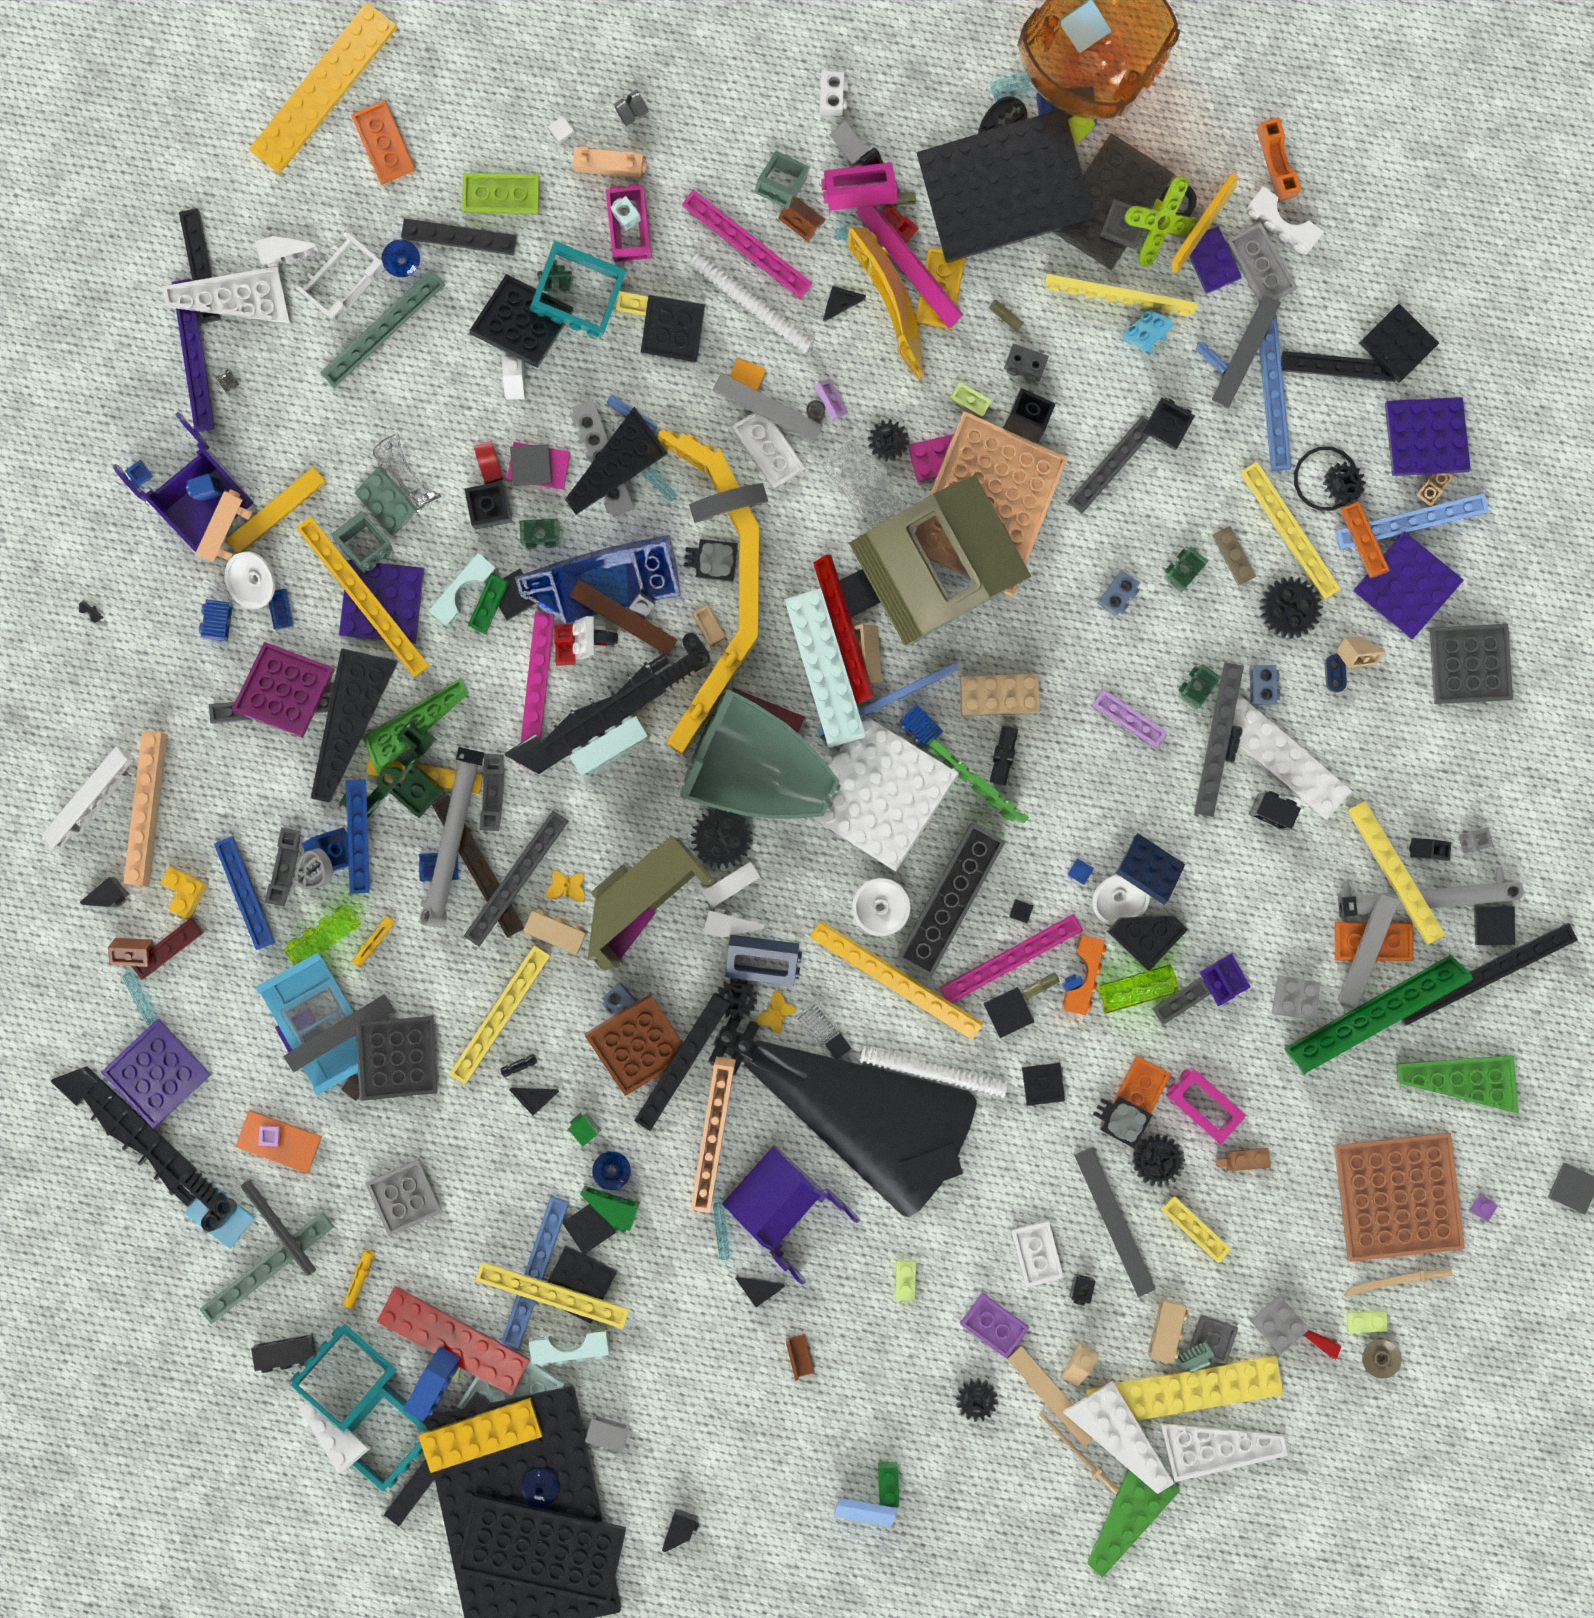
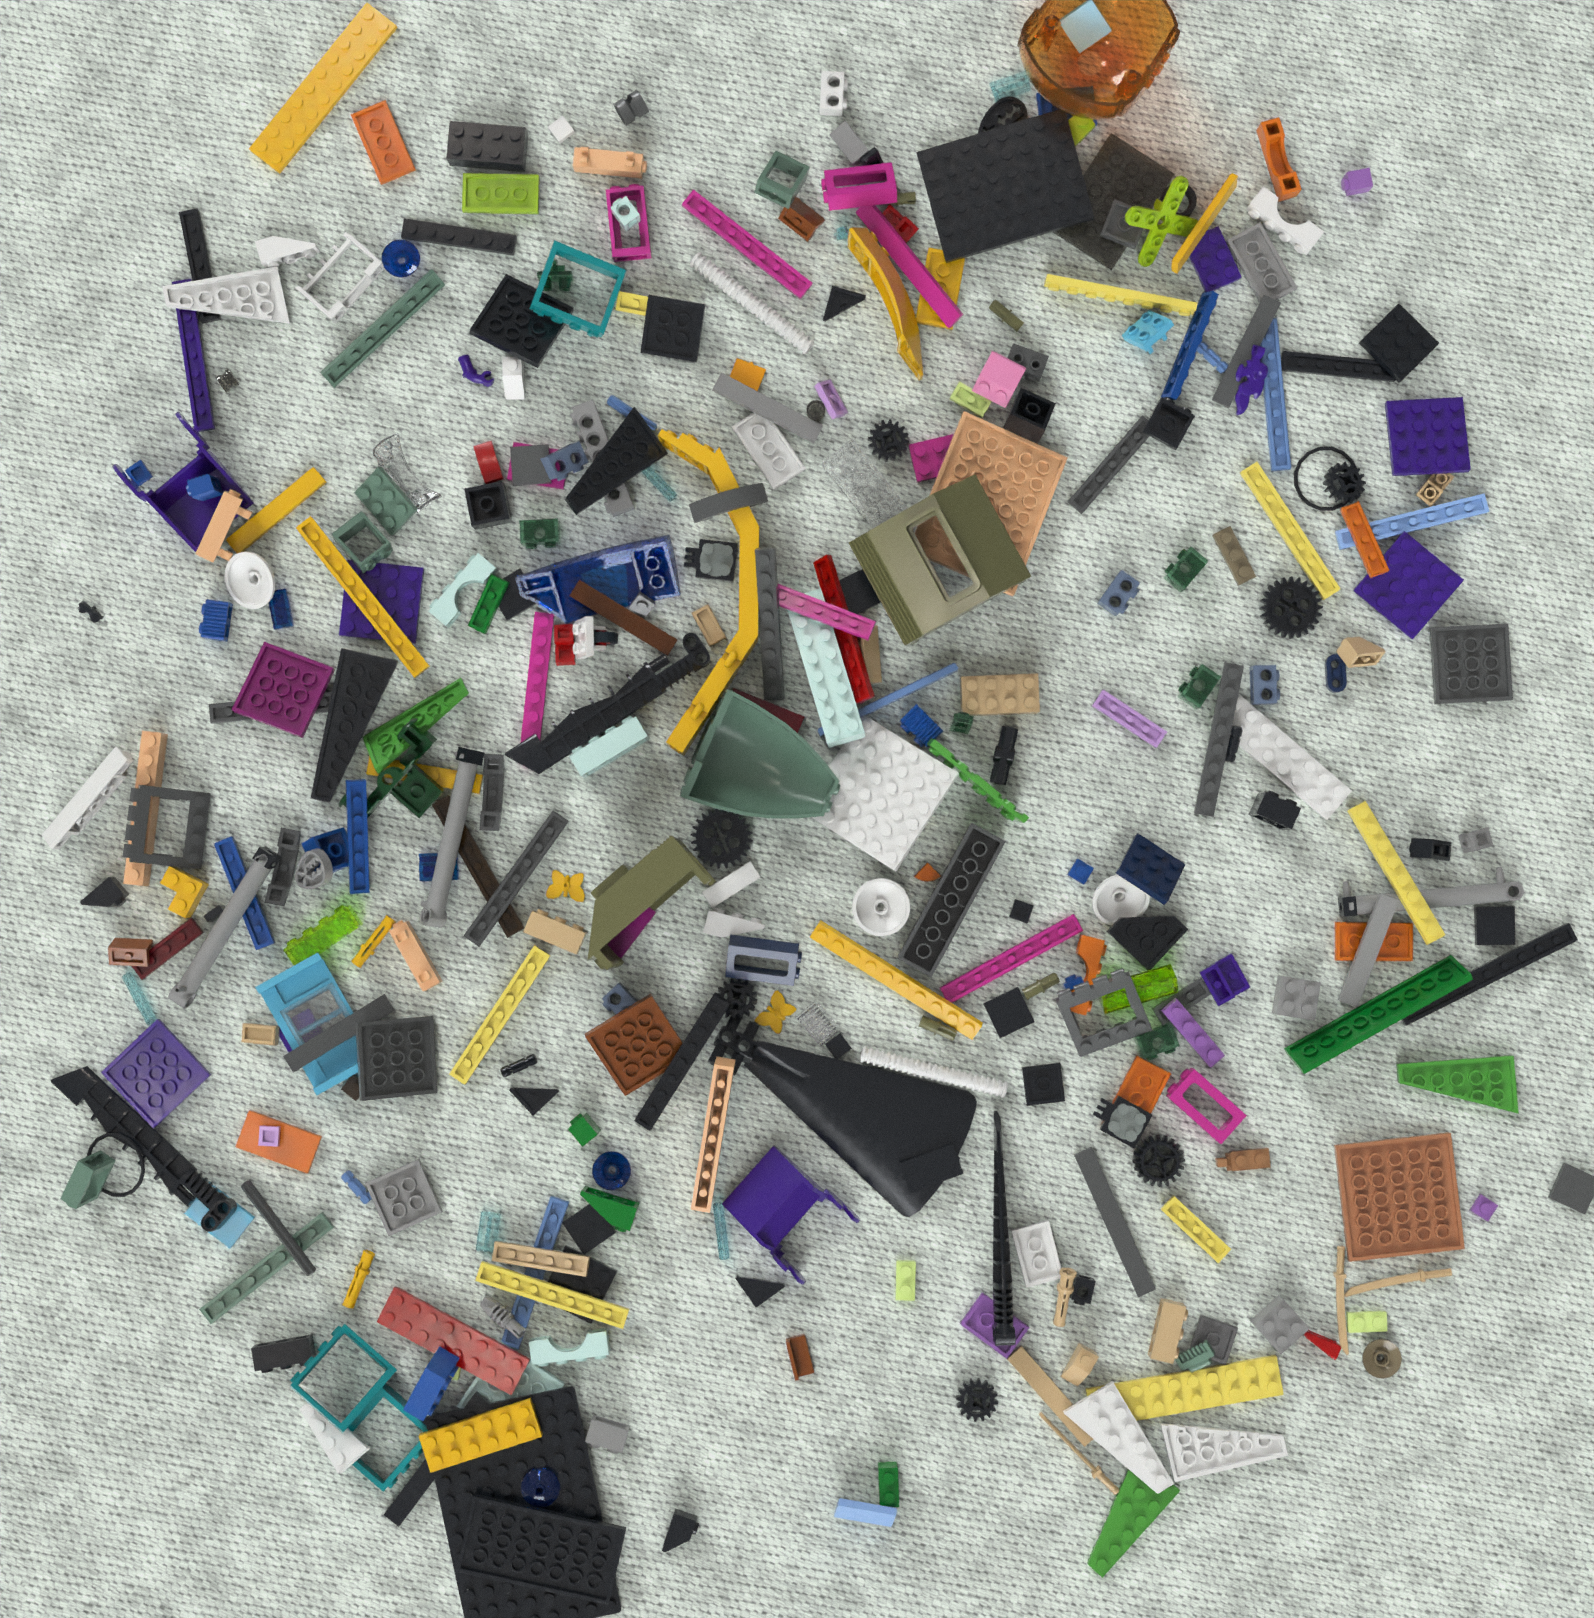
none -> sand green window [60,1150,116,1209]
none -> black piece [87,1133,145,1197]
none -> dark grey hinge [122,785,211,869]
none -> light grey piece [168,847,282,1009]
none -> black tile [204,905,225,922]
none -> tan tile [241,1023,280,1046]
none -> medium blue axle [341,1170,372,1204]
none -> light nougat brick [389,920,442,991]
none -> black brick [446,121,528,172]
none -> dark purple piece [458,354,494,387]
none -> clear light blue tile [476,1211,501,1253]
none -> light grey hinge [480,1295,526,1339]
none -> tan plate [492,1241,590,1277]
none -> sand blue brick [540,441,589,481]
none -> dark grey plate [755,548,785,700]
none -> dark pink plate [778,584,876,641]
none -> orange tile [914,862,941,882]
none -> olive axle [919,1015,957,1040]
none -> clear green plate [949,712,974,734]
none -> bright pink slope [972,351,1026,408]
none -> black piece [993,1111,1016,1346]
none -> tan pin [1053,1267,1077,1327]
none -> dark grey hinge [1055,968,1153,1057]
none -> clear green brick [1134,1023,1180,1061]
none -> blue plate [1161,291,1219,400]
none -> medium lavender plate [1161,998,1225,1068]
none -> dark purple piece [1235,345,1268,415]
none -> tan sword [1333,1246,1349,1355]
none -> medium lavender brick [1341,168,1373,196]

